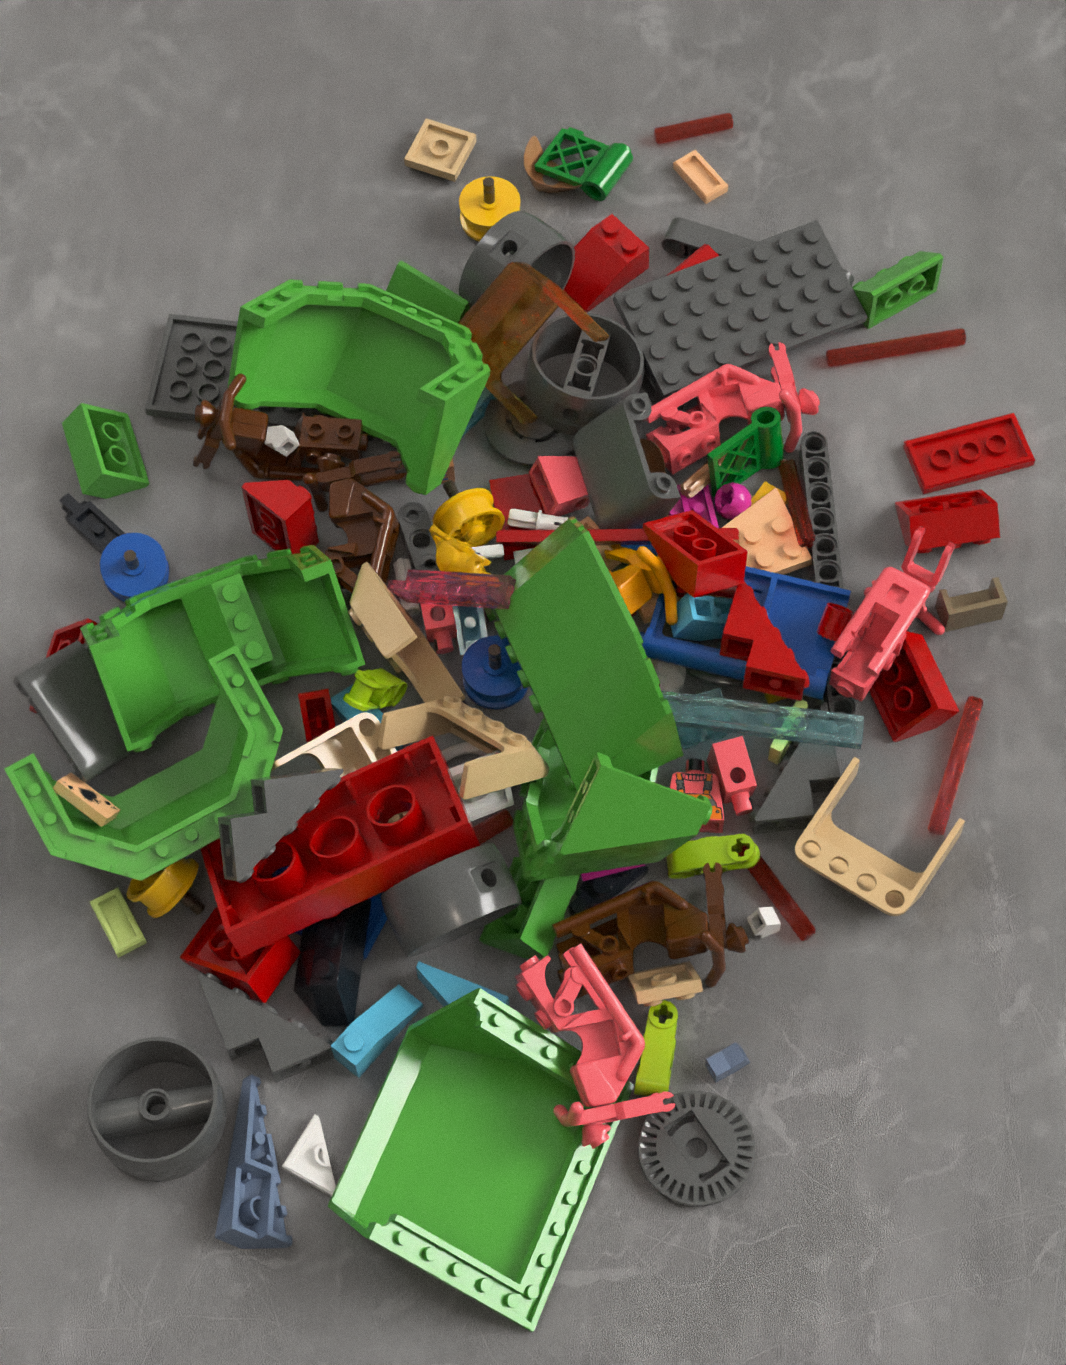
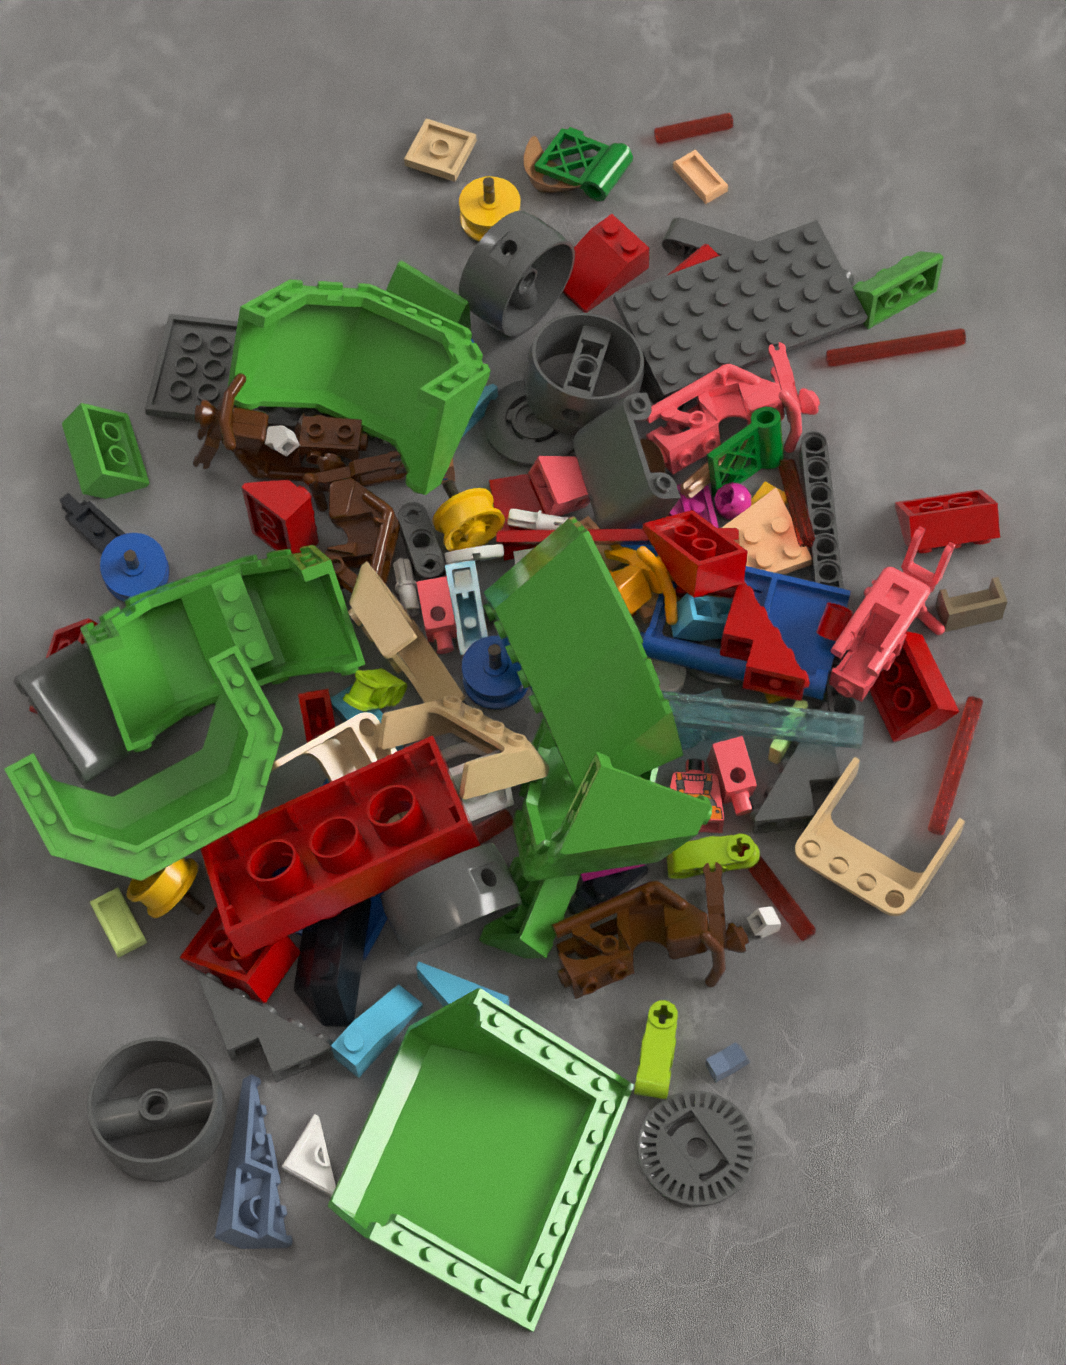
light nougat tile [53,772,120,827] -> none
dark grey slope [218,768,343,883] -> none
clear pink fence [387,569,516,609] -> none
yellow animal [429,524,502,593] -> none
clear orange windscreen [458,261,610,424] -> none
coral piece [515,943,676,1149] -> none
tan plate [627,961,703,1006] -> none
red tile [903,413,1035,495] -> none

